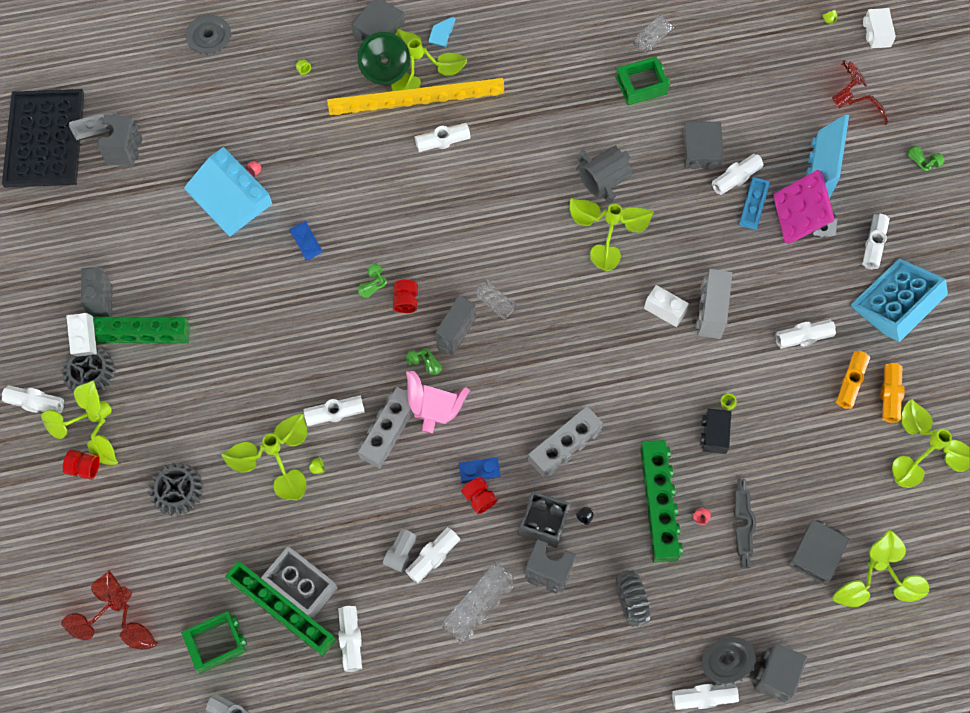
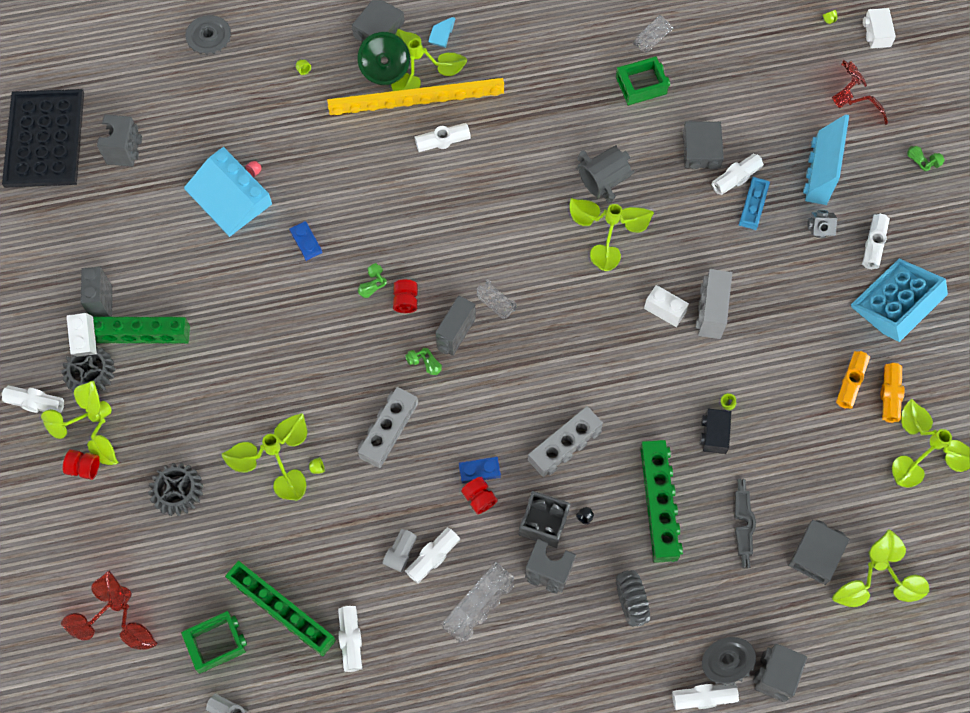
light grey hinge [69,112,119,140] -> none
light grey brick [261,546,338,619] -> none
white piece [303,395,365,426] -> none
bright pink torso [406,371,471,434] -> none
coral hinge [693,507,711,525] -> none
dark pink plate [773,170,835,244] -> none
white piece [775,319,836,349] -> none

